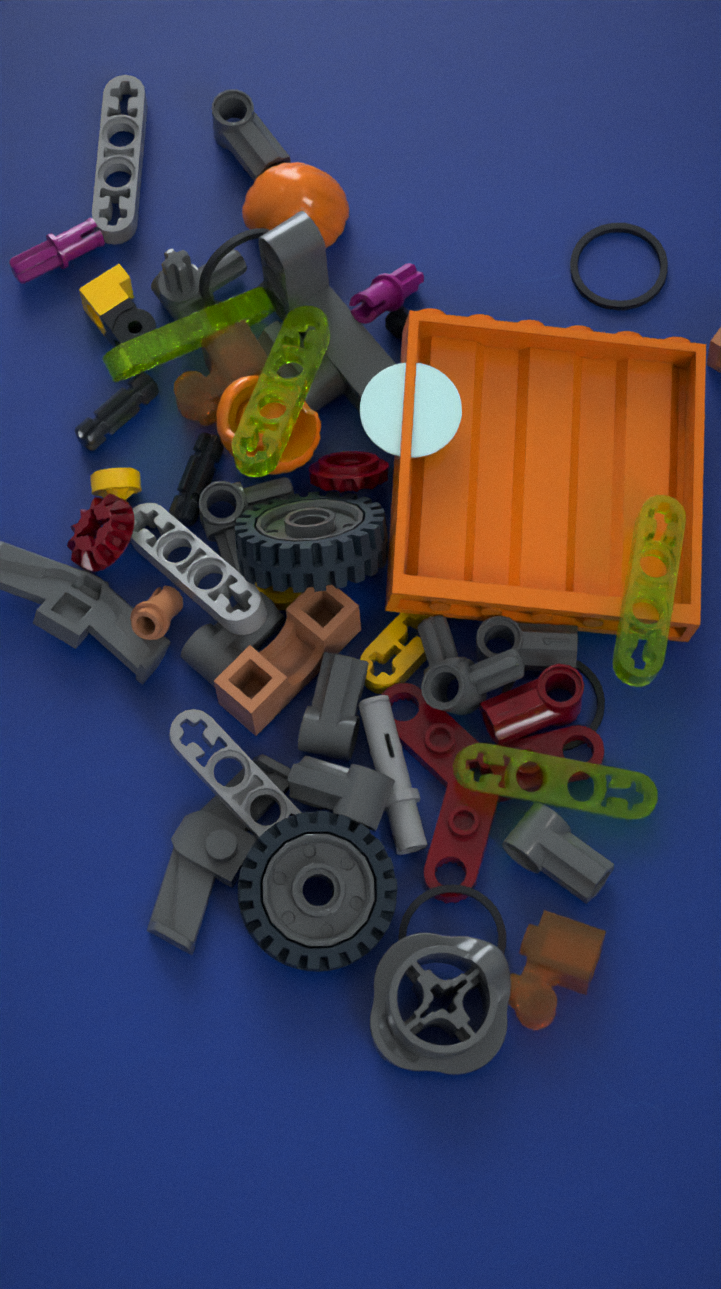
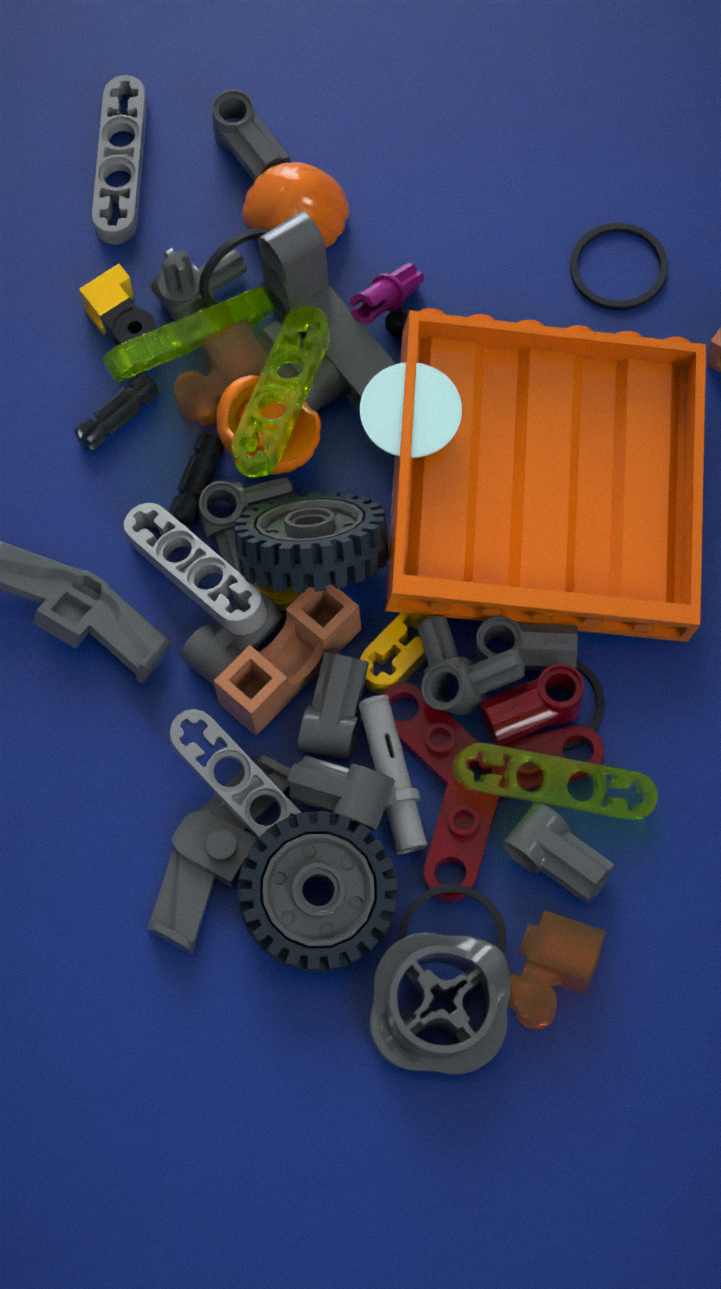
magenta axle [9,217,105,283] -> none
dark red gear [67,493,135,572] -> none
yellow tile [90,468,142,500] -> none
nougat pin [130,586,183,640] -> none
dark red gear [308,451,389,493] -> none
clear neon green beam [613,495,686,687] -> none

